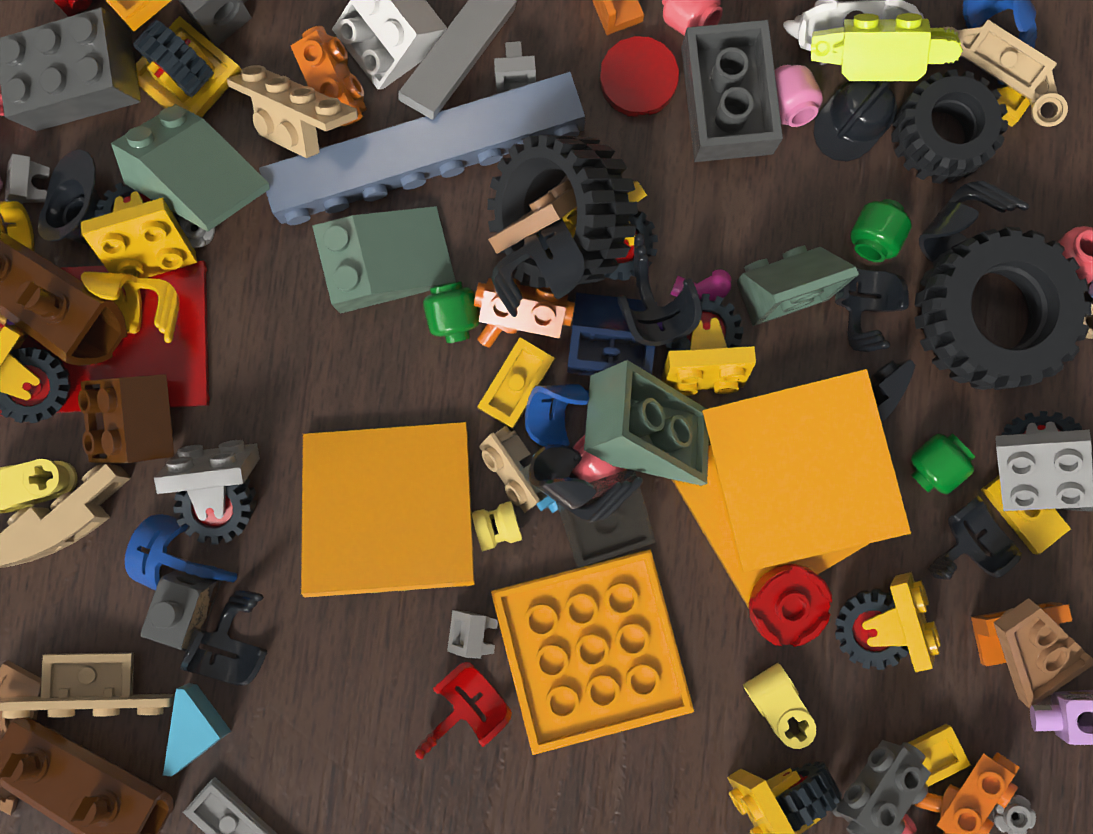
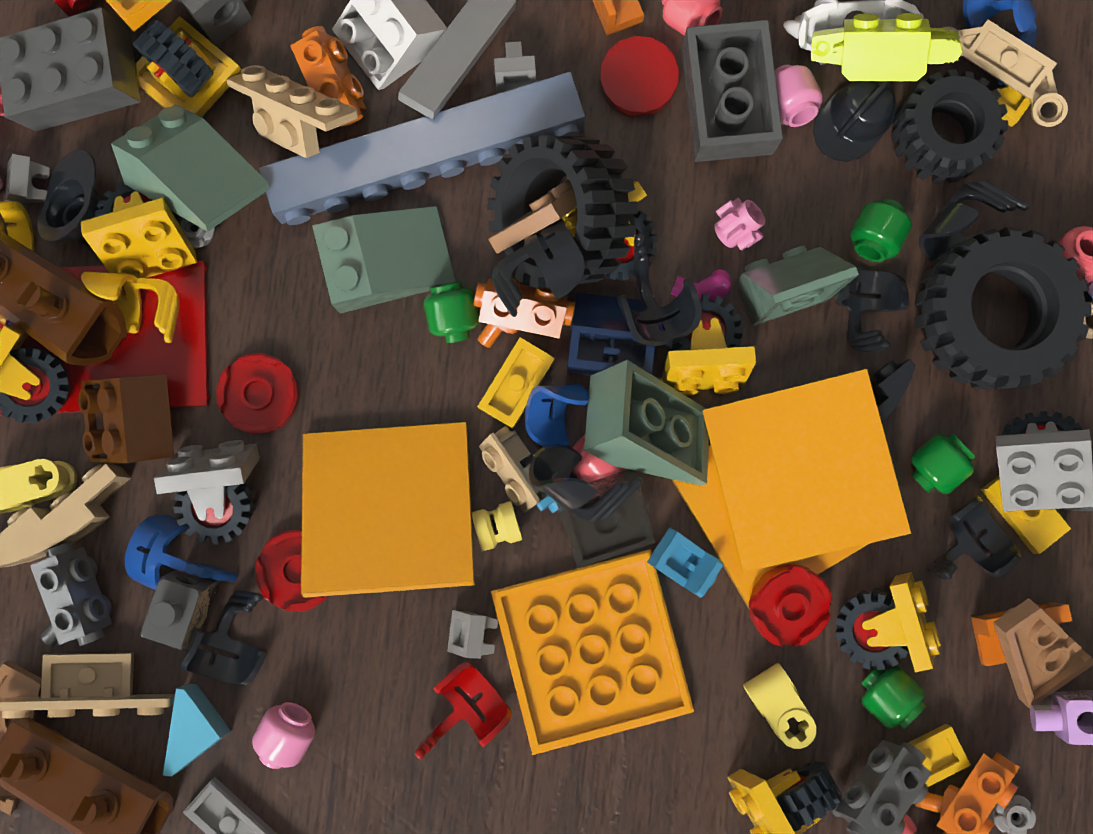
none -> dark grey brick [30,542,112,646]
none -> red tile [216,353,300,434]
none -> bright pink head [252,702,316,769]
none -> red tile [255,529,329,612]
none -> dark azure bracket [647,527,724,597]
none -> bright pink gear [714,198,765,250]
none -> green head [861,666,926,730]

